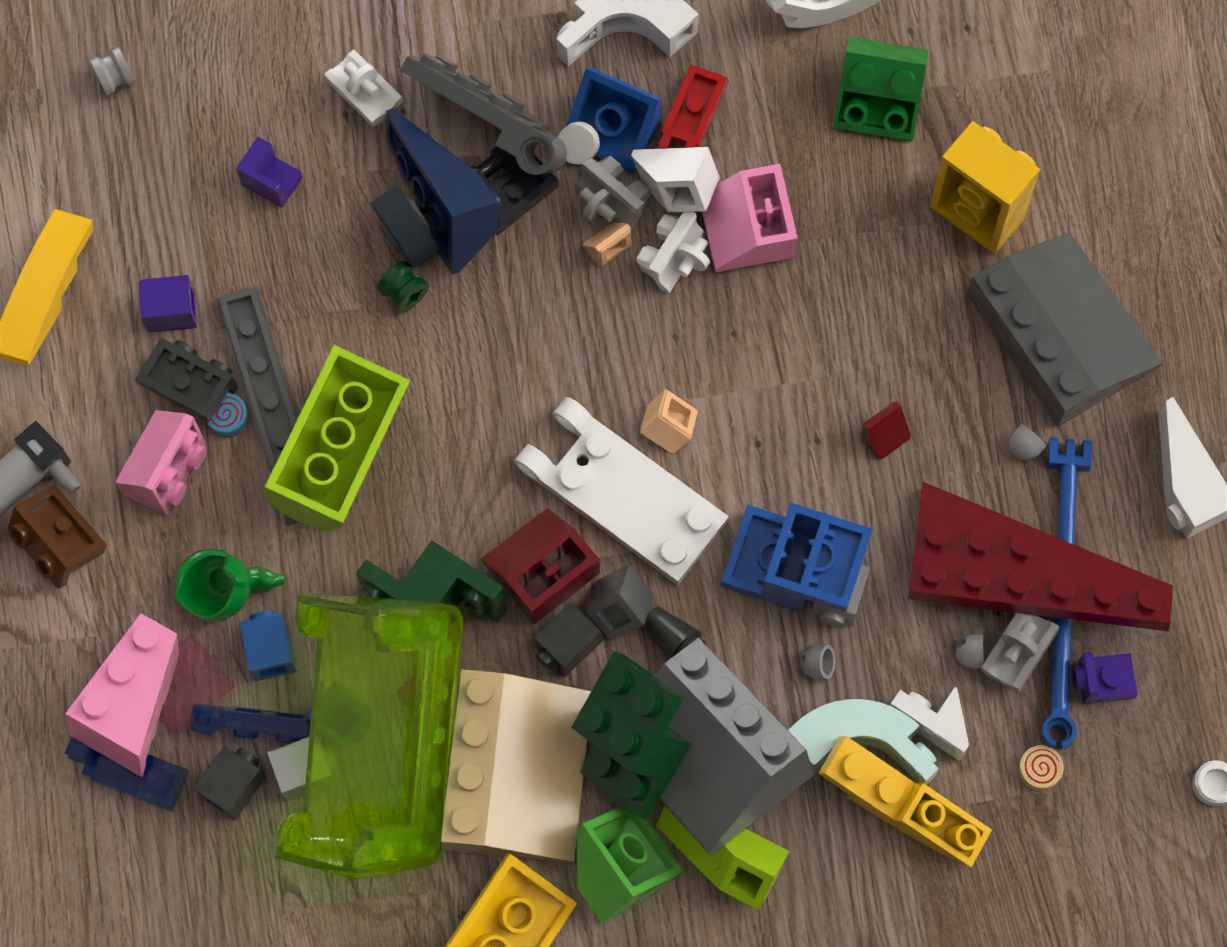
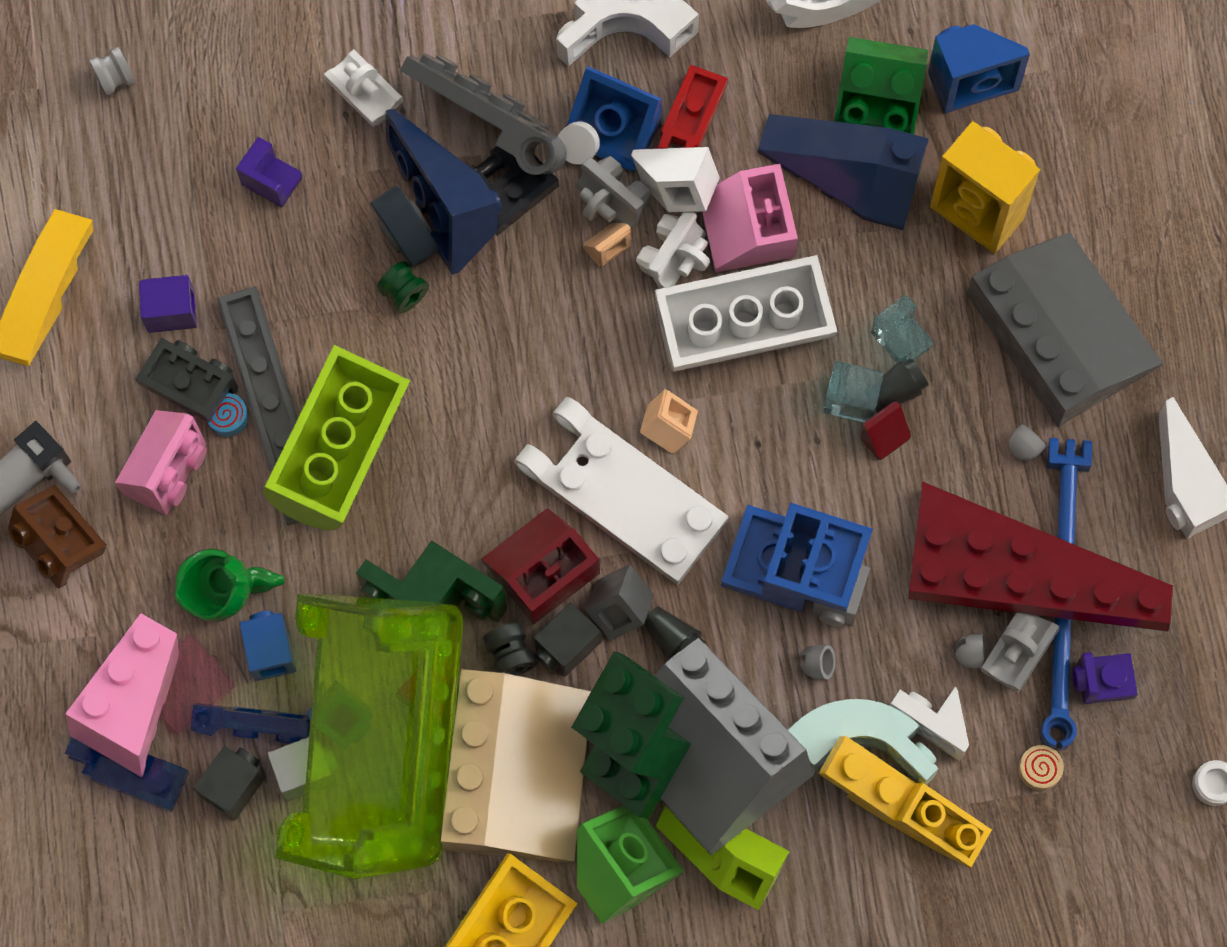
none -> pearl dark grey wheel [482,622,537,676]
none -> white brick [655,255,837,372]
none -> dark blue wedge [758,114,928,230]
none -> clear light blue panel [823,361,883,422]
none -> pearl dark grey cone [864,358,929,413]
none -> clear light blue panel [871,294,933,363]
none -> blue slope [928,24,1030,114]

